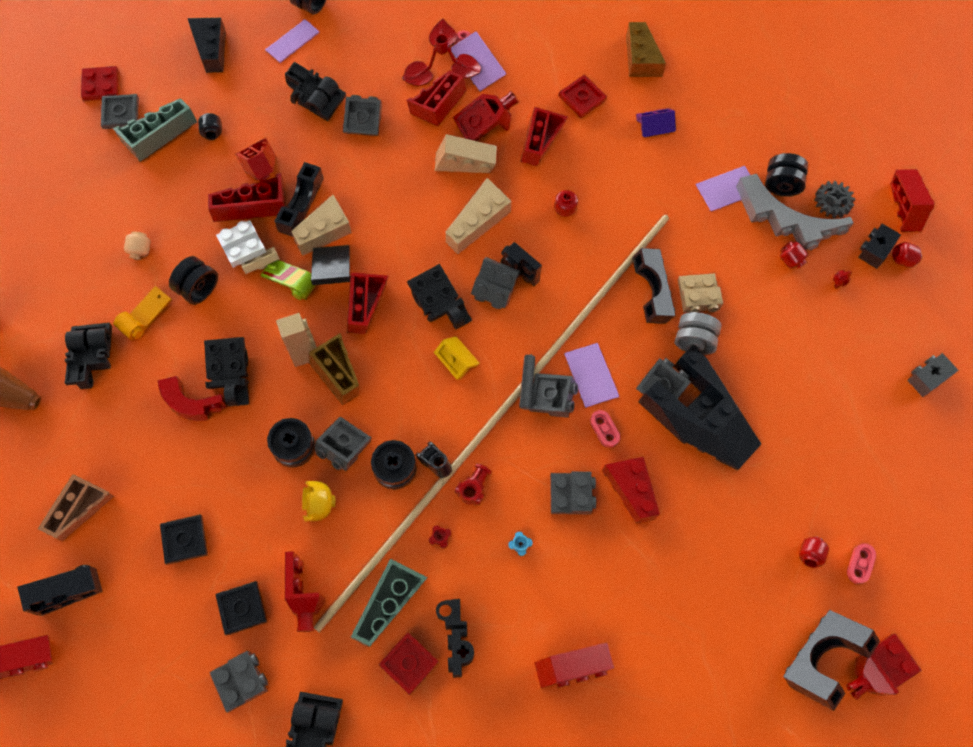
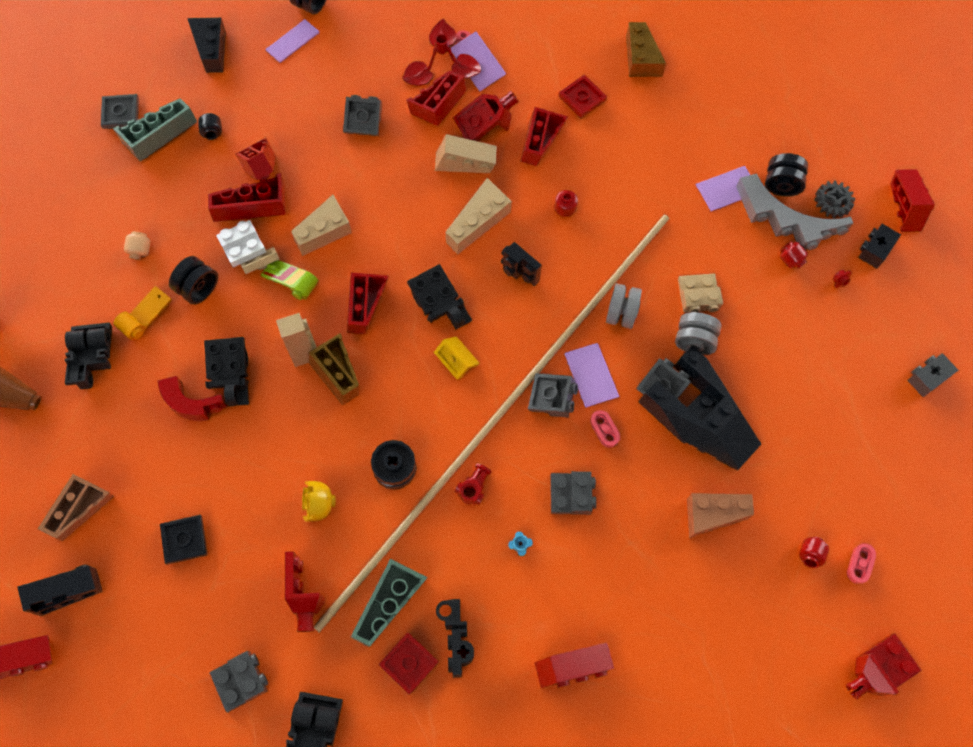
red plate [81,66,119,101] -> none
black plate [215,581,267,636] -> none
black wheel [267,418,315,467] -> none
black arch [274,162,324,237] -> none
black plate [285,62,346,121] -> none
black tile [311,245,350,285] -> none
dark grey plate [314,417,372,471] -> none
black piece [415,441,452,478] -> none
red plate [429,525,452,548] -> none
dark grey plate [471,257,520,309] -> none
dark grey axle [519,354,535,410] -> none
red wedge [602,457,660,524] -> none
arch [632,248,675,324] -> none
dark purple panel [636,108,676,137] -> none
arch [783,610,880,711] -> none
red head [892,242,922,268] -> none
none -> light grey wheel [606,283,642,329]
none -> nougat wedge [687,493,754,538]

